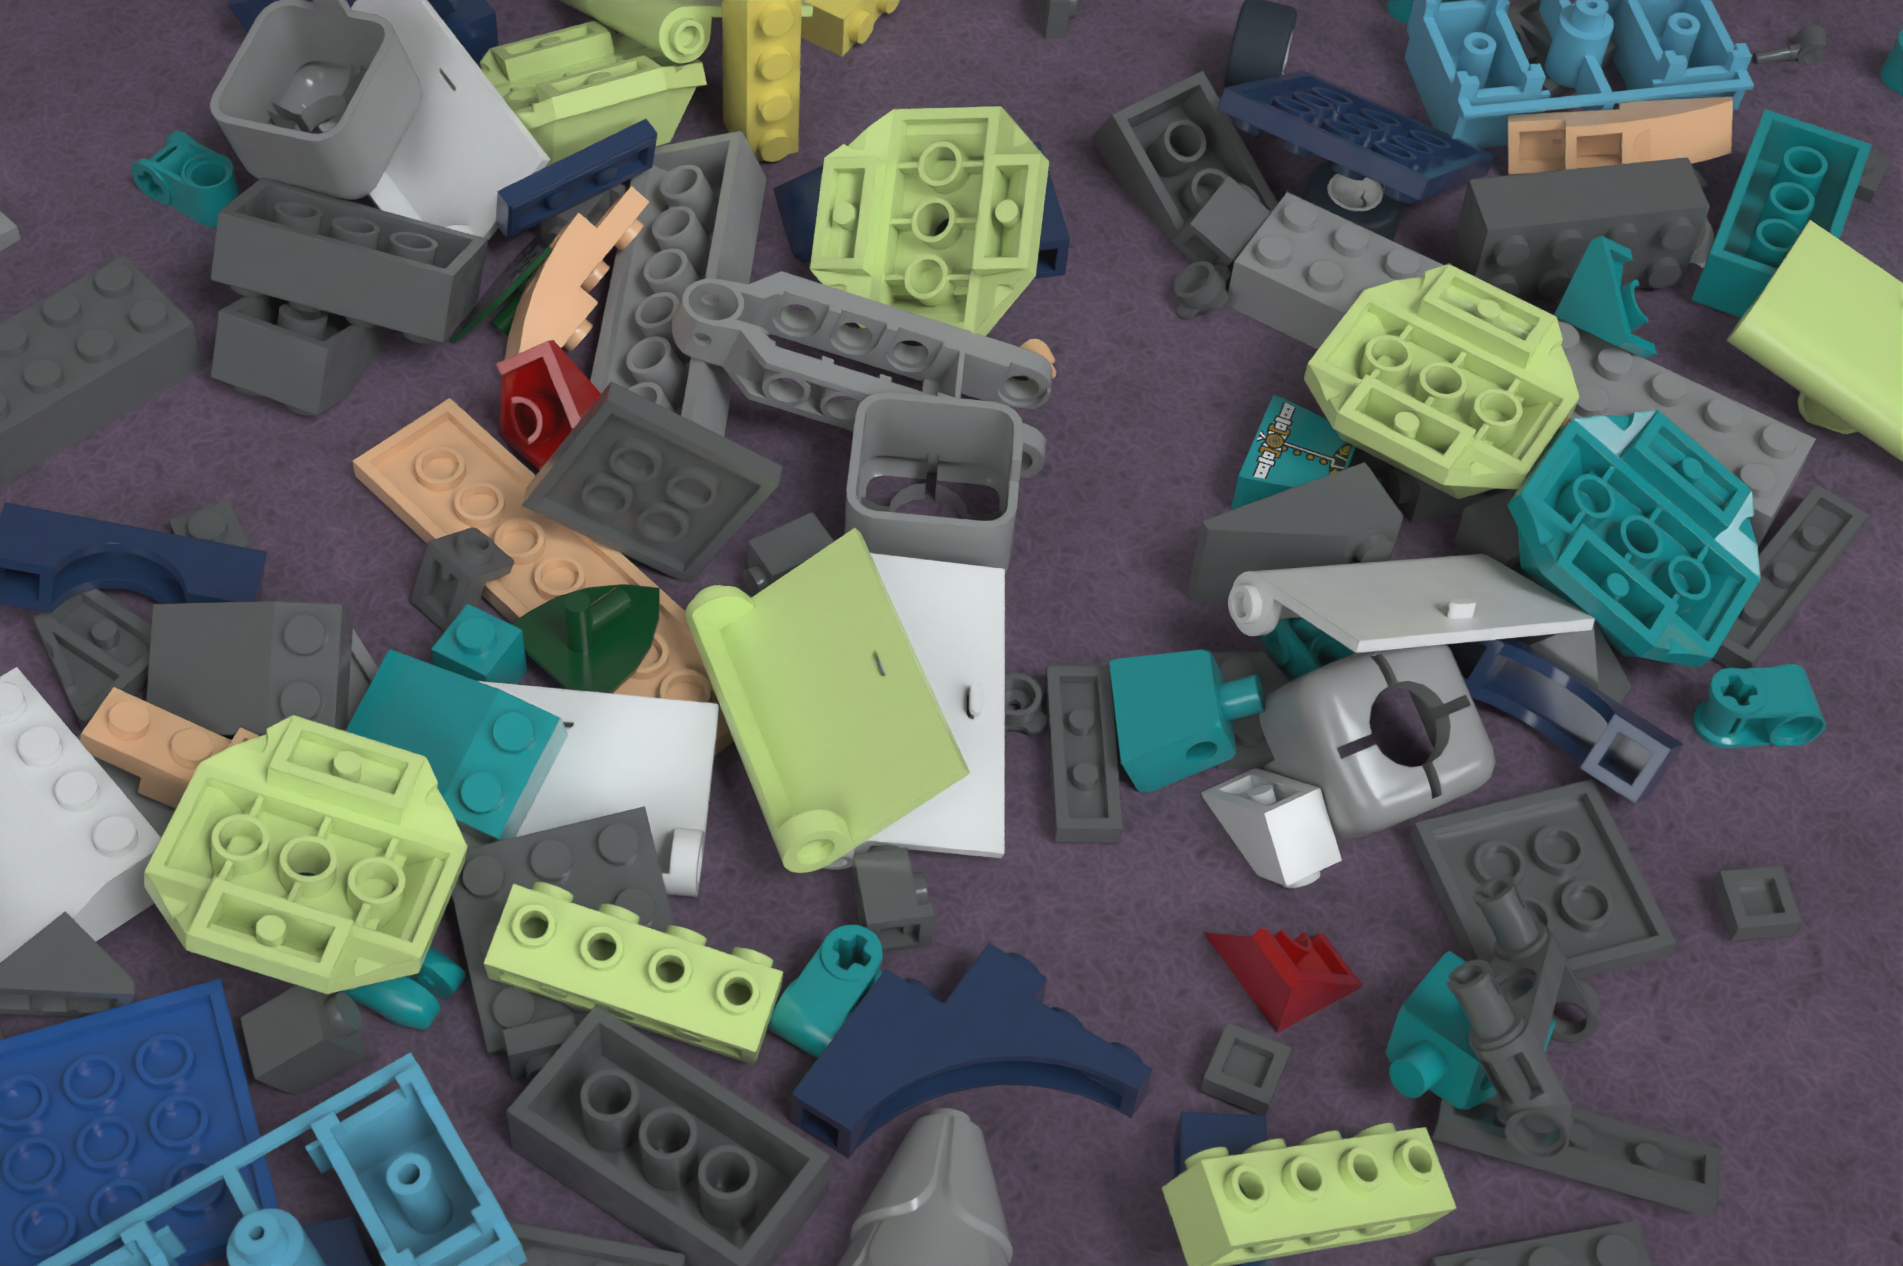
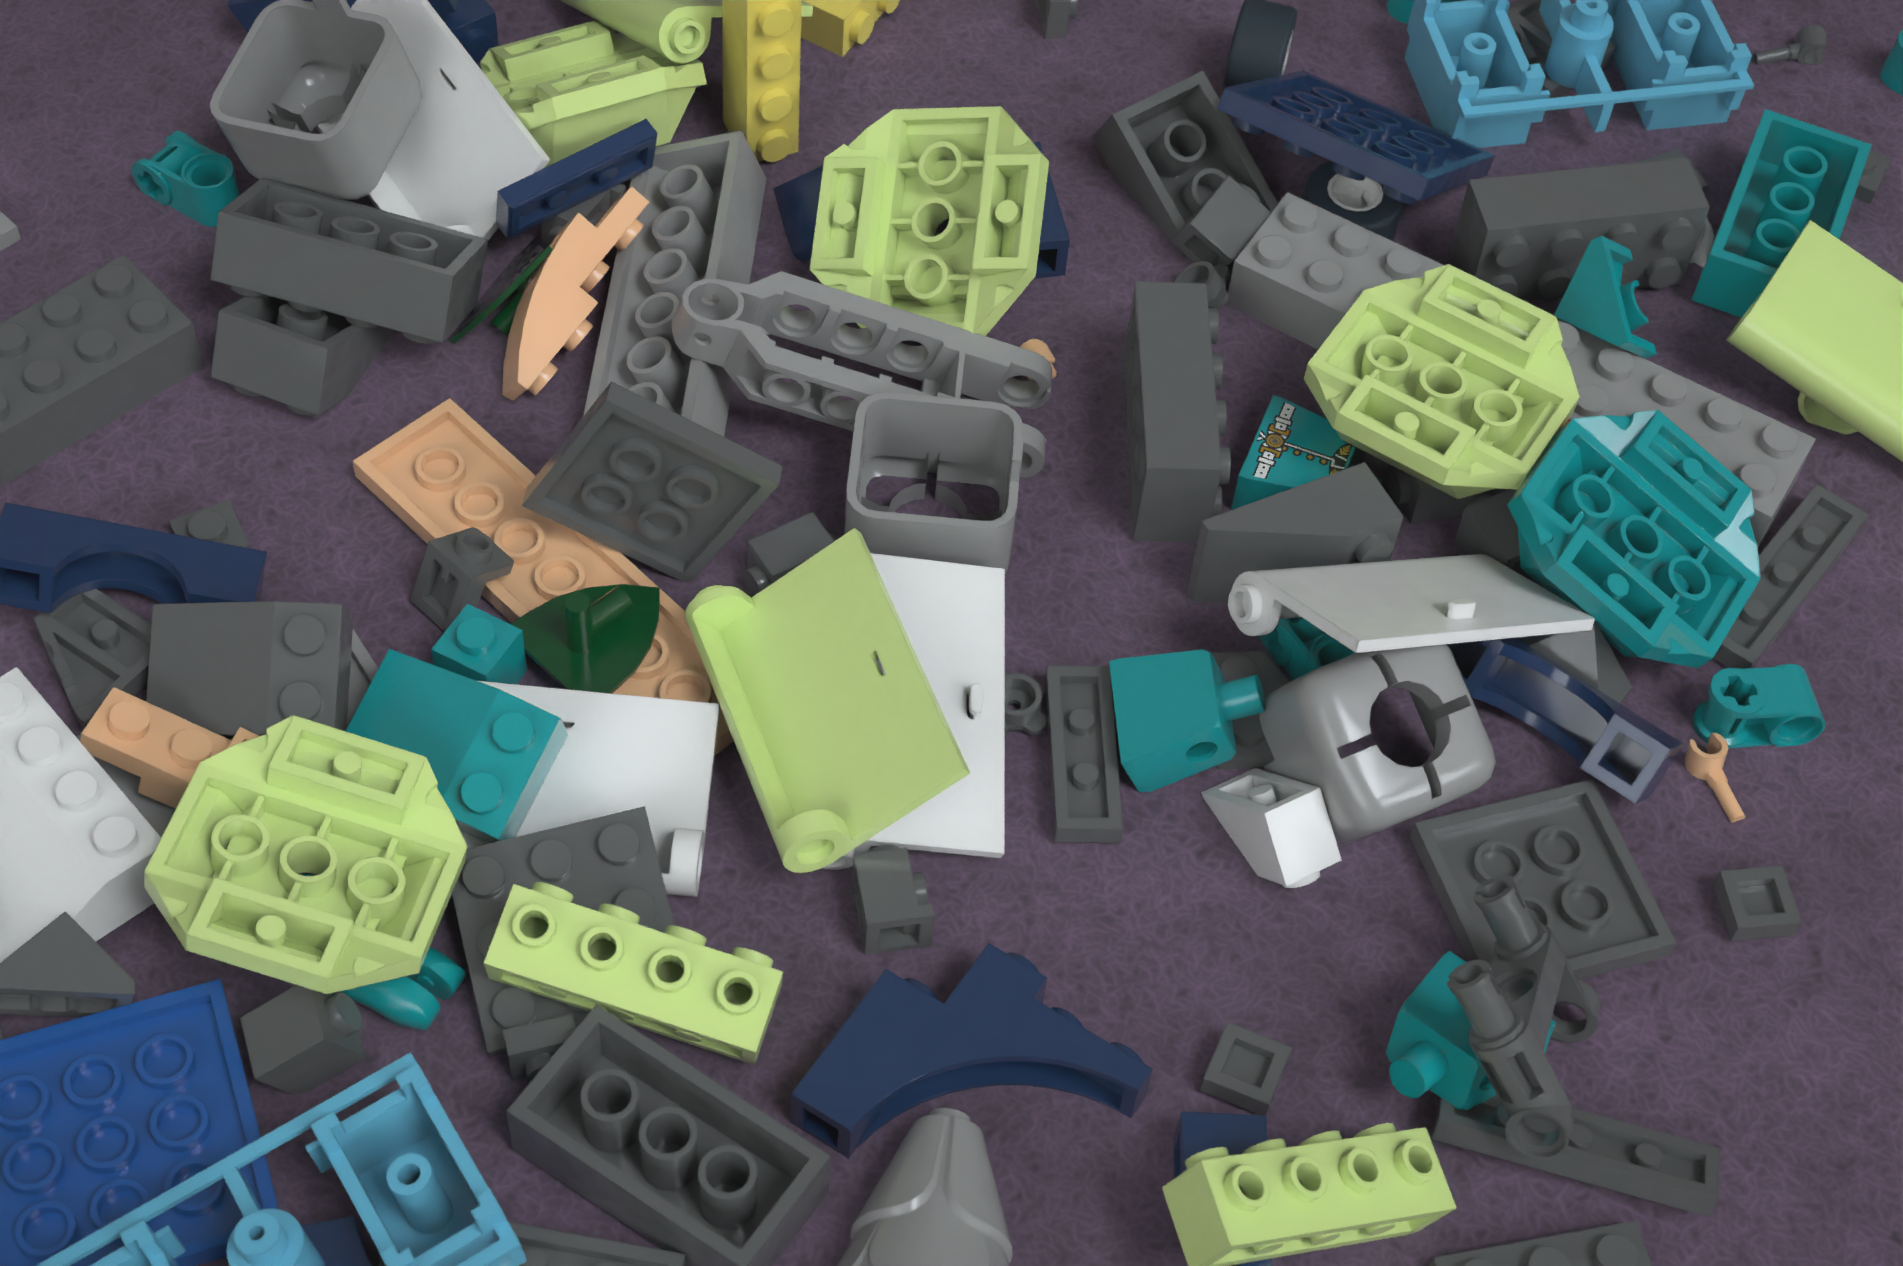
red slope [496,340,601,470] -> none
teal piece [769,925,883,1059] -> none
red slope [1203,928,1363,1033] -> none
light nougat slope [1508,97,1733,174] -> none
none -> dark grey brick [1123,281,1231,543]
none -> light nougat hand [1685,733,1746,823]

